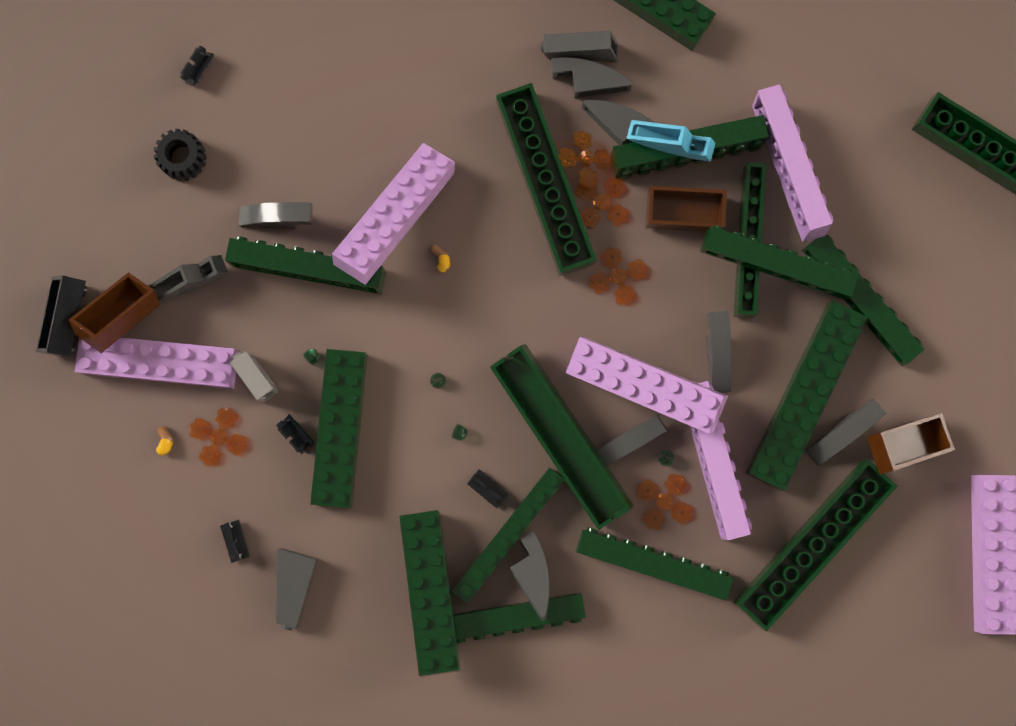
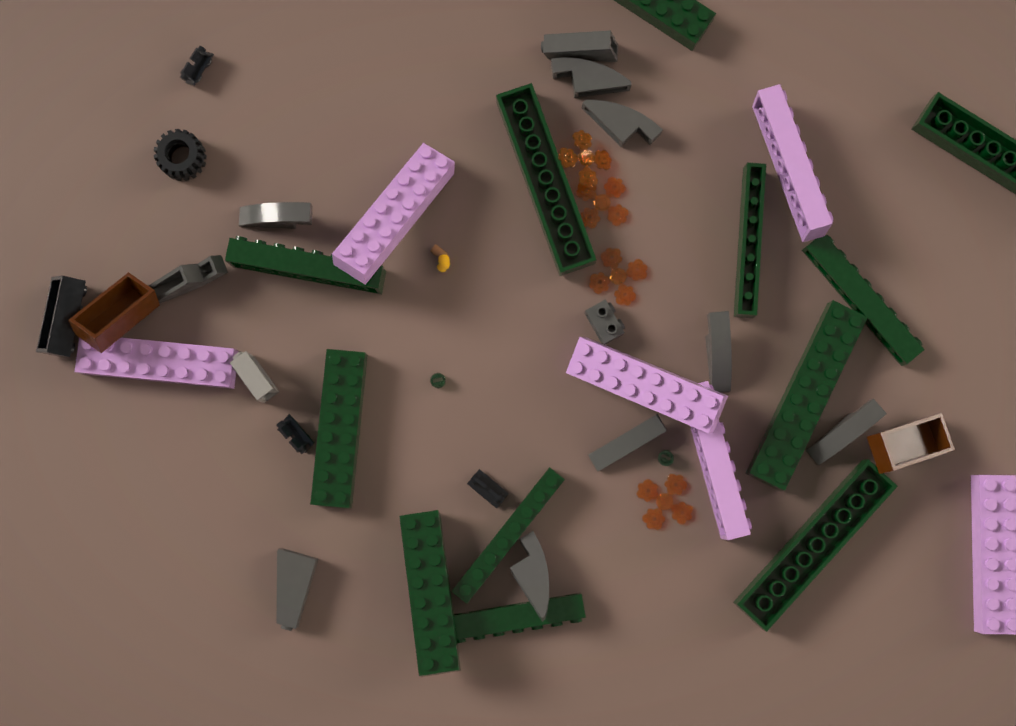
arm [156,426,173,456] -> none
clear orange plant [189,408,248,466] -> none
black hinge [220,520,250,563] -> none
clear green hinge [303,349,320,366] -> none
clear green hinge [451,424,467,441] -> none
dark green piece [490,344,634,530] -> none
dark green brick [575,527,734,601] -> none
dark green brick [610,115,769,179] -> none
medium azure slope [627,120,715,162] -> none
reddish brown piece [646,186,727,232] -> none
dark green brick [700,226,858,300] -> none
none -> dark grey brick [584,299,625,345]

